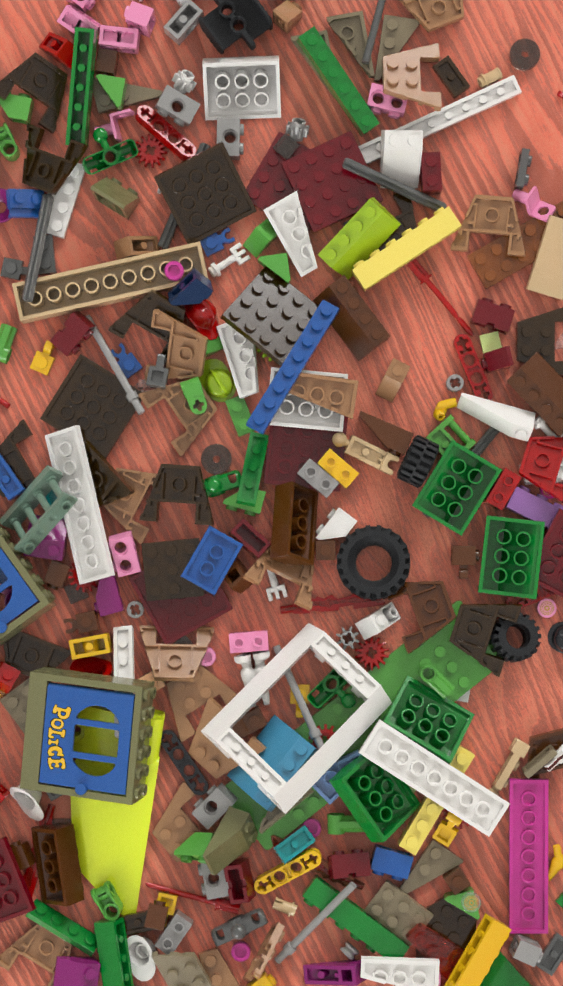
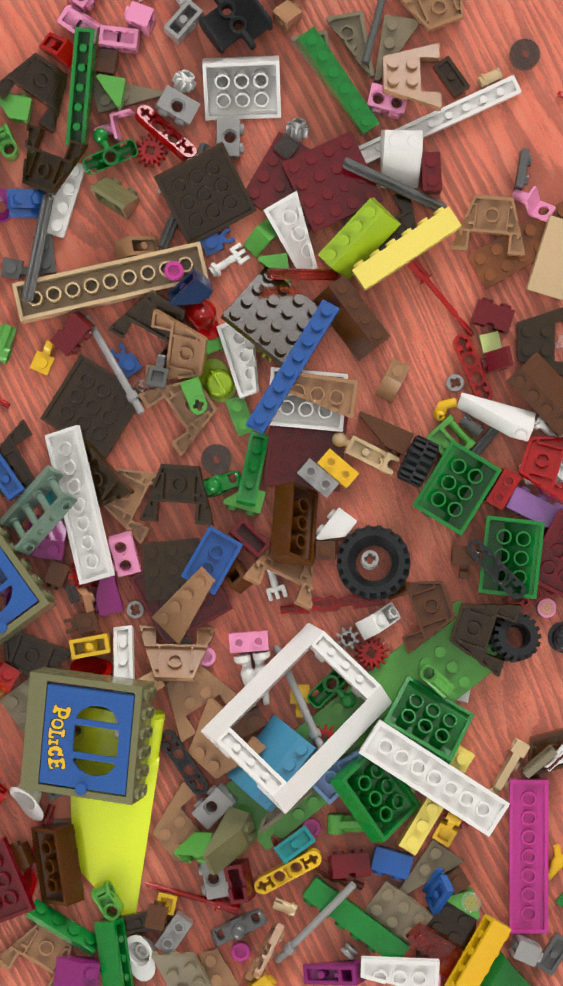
none -> nougat plate [77,586,95,613]
none -> medium nougat wing [152,567,216,645]
none -> clear red axle [267,268,339,281]
none -> light grey bush [361,550,379,570]
none -> blue plate [422,867,454,914]
none -> dark grey pin [459,414,484,438]
none -> black beam [467,540,526,599]

